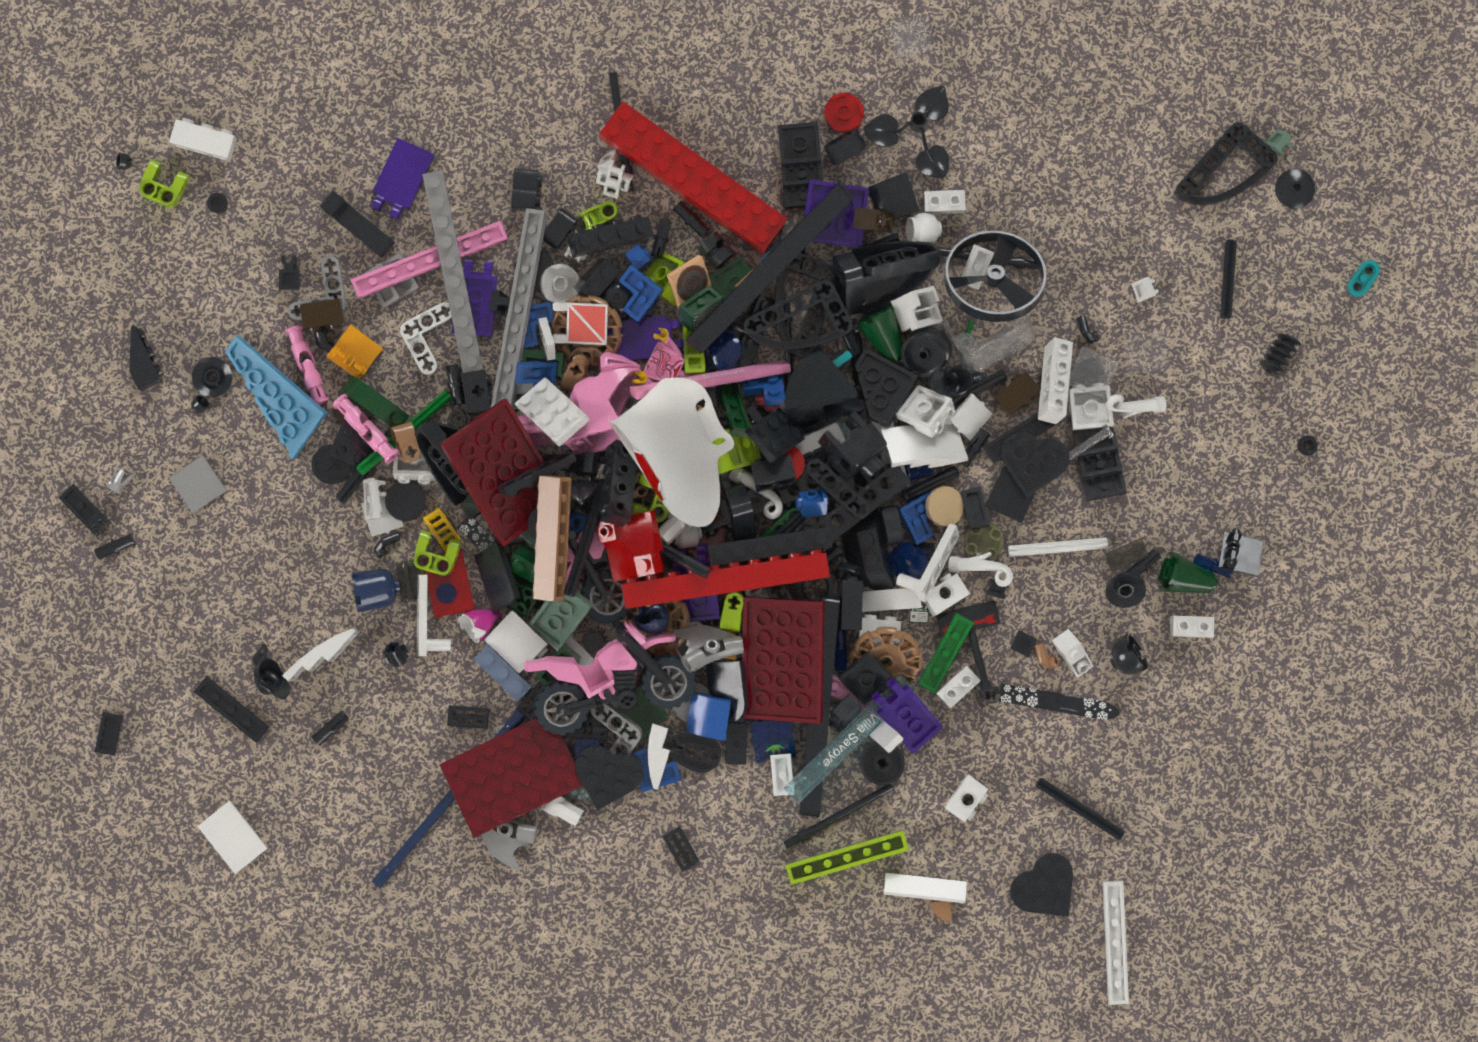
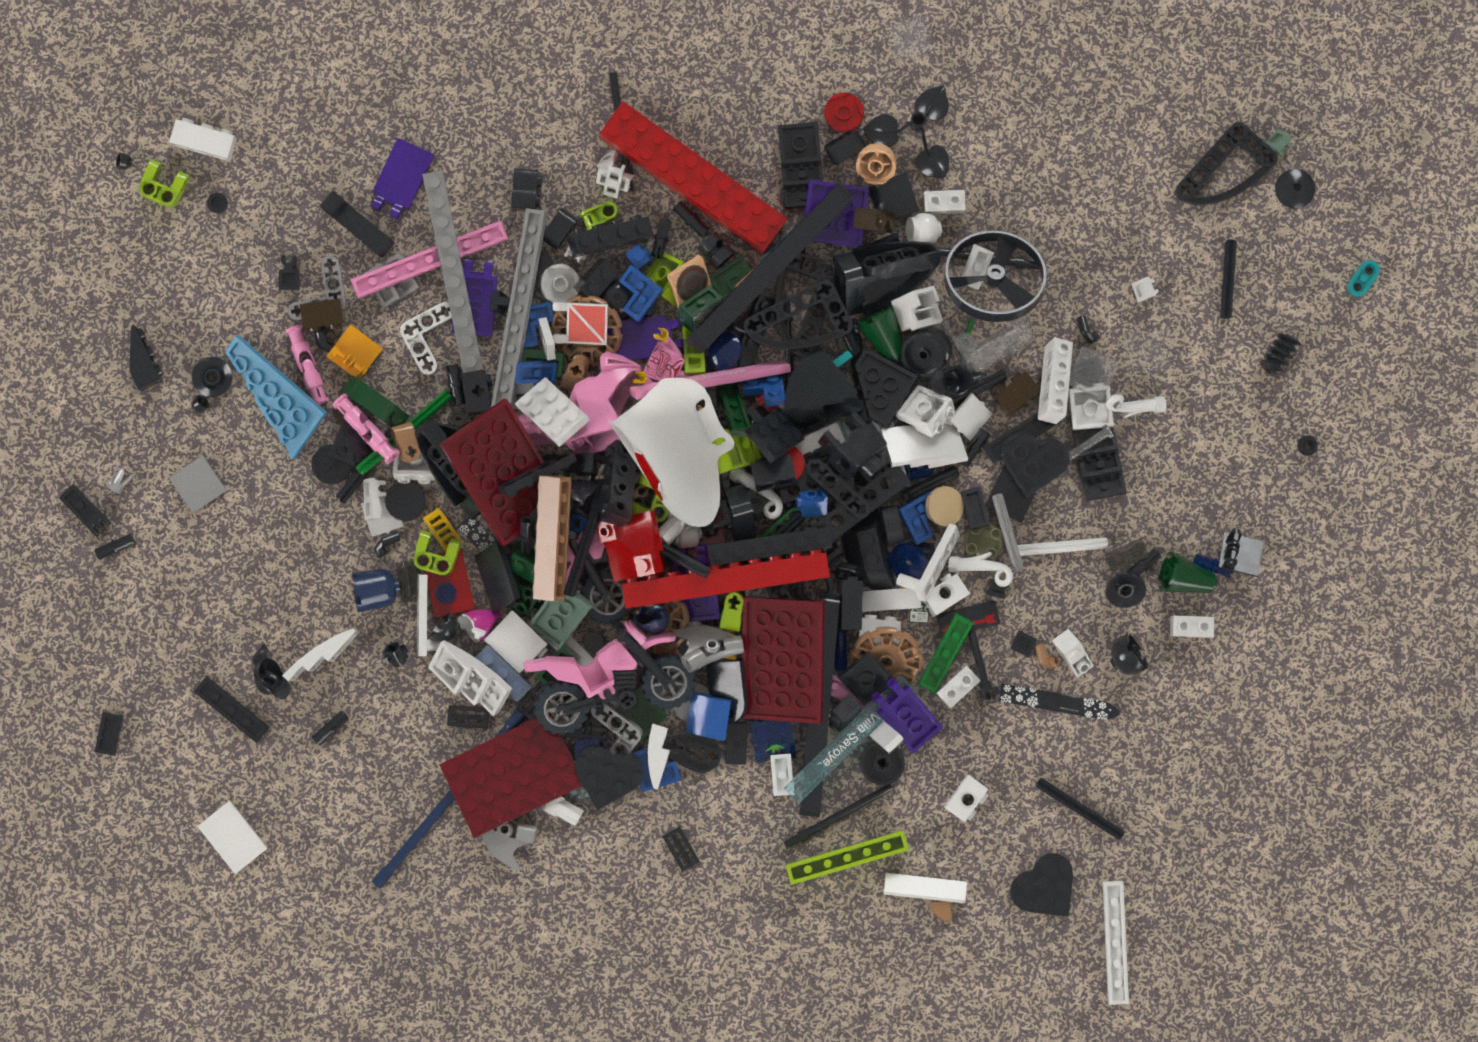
none -> white slope [428,640,512,717]
none -> black hair [431,612,459,642]
none -> black axle [518,516,535,555]
none -> light nougat cylinder [856,143,897,185]
none -> light grey axle [992,494,1024,572]

